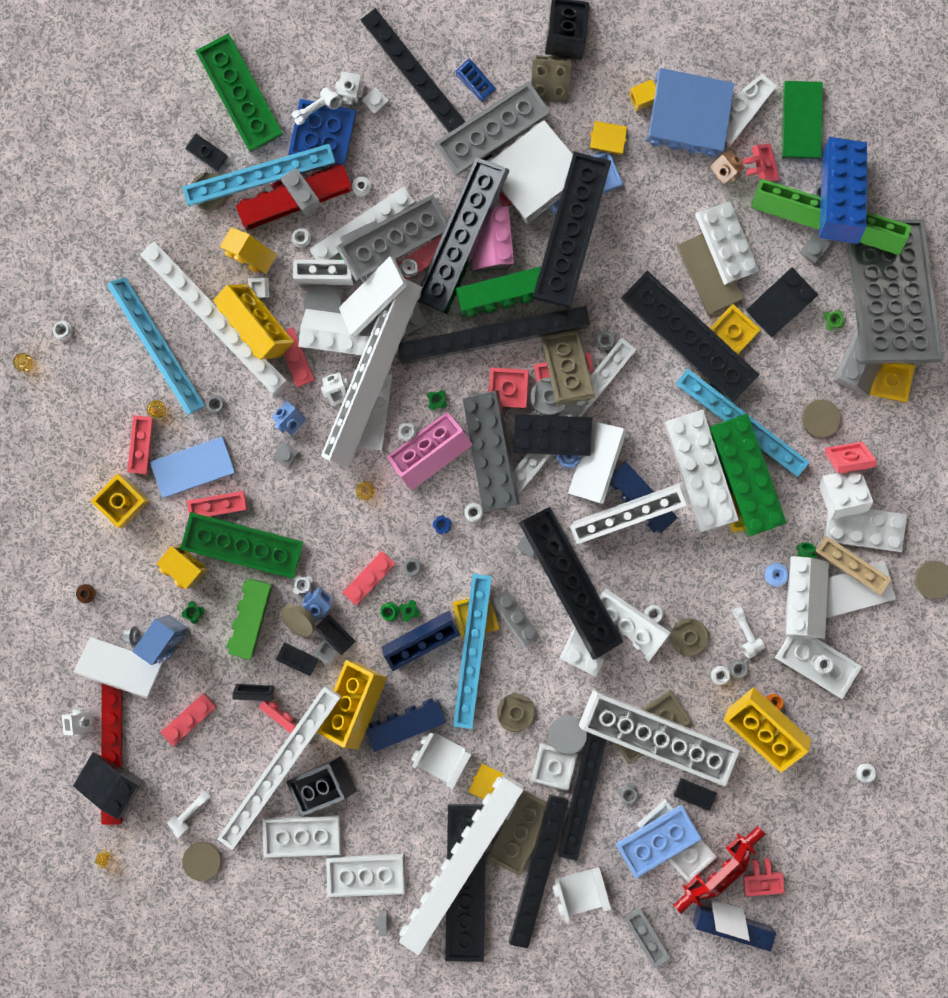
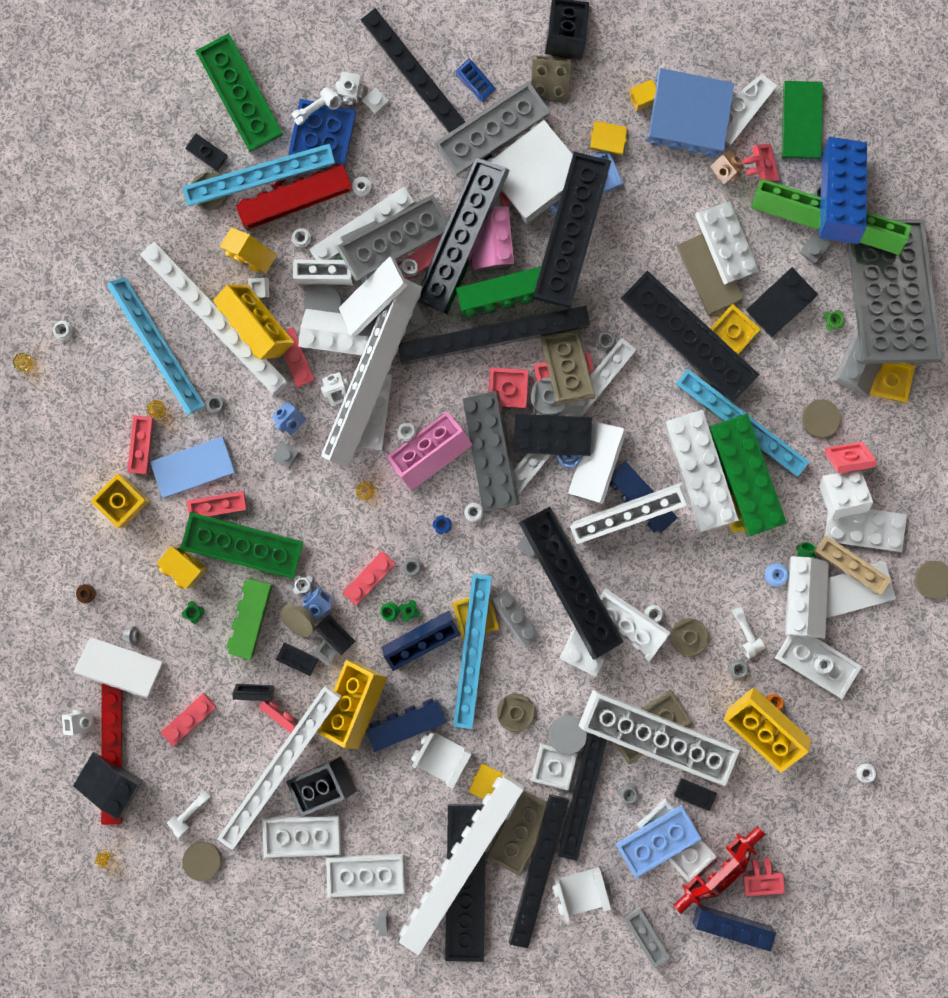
medium blue brick [132,615,187,665] -> none
light grey brick [280,167,321,216] -> none
green plate [427,390,447,410] -> none
white plate [711,666,730,685] -> none
white sticker [711,899,750,941] -> none

